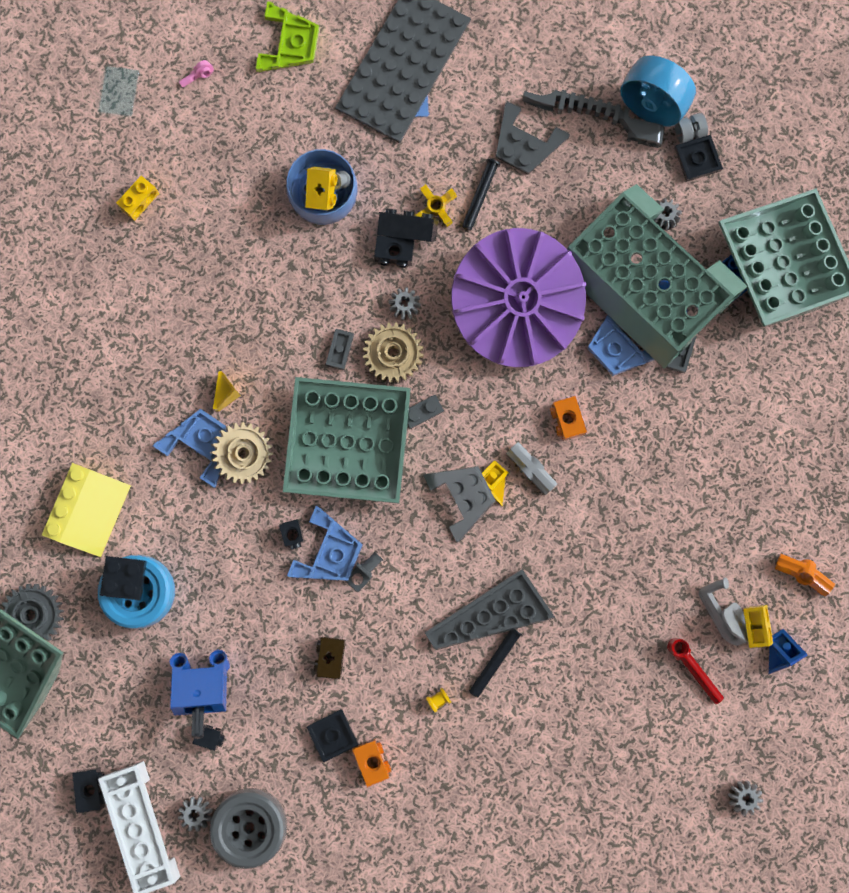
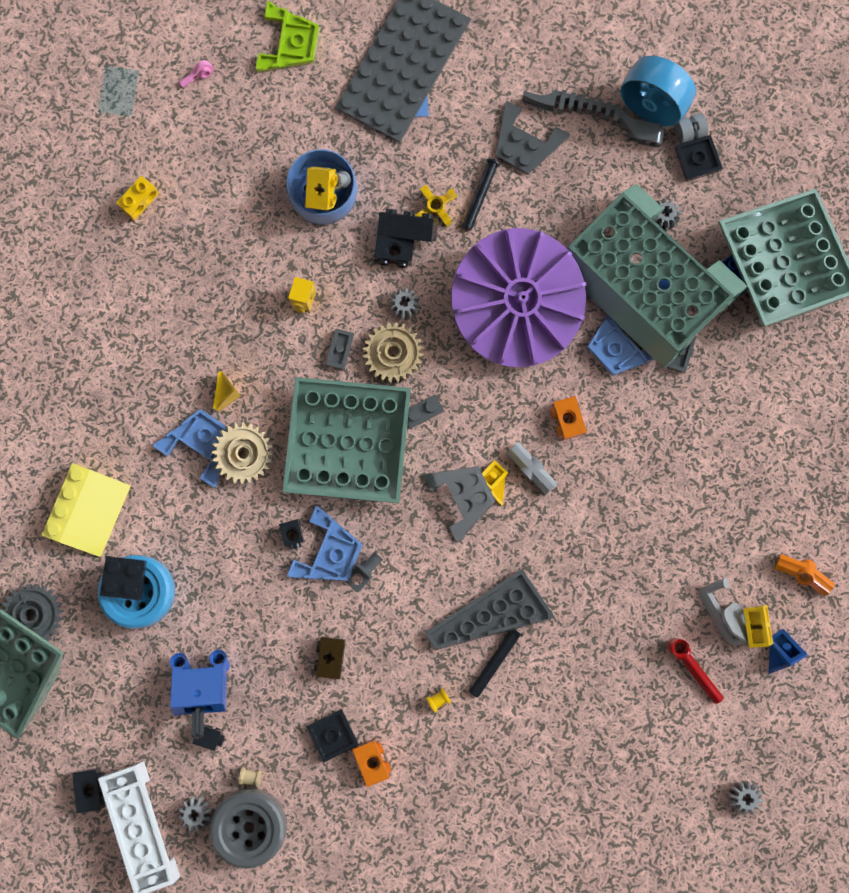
none -> tan bush [238,767,262,789]
none -> yellow brick [288,277,316,313]

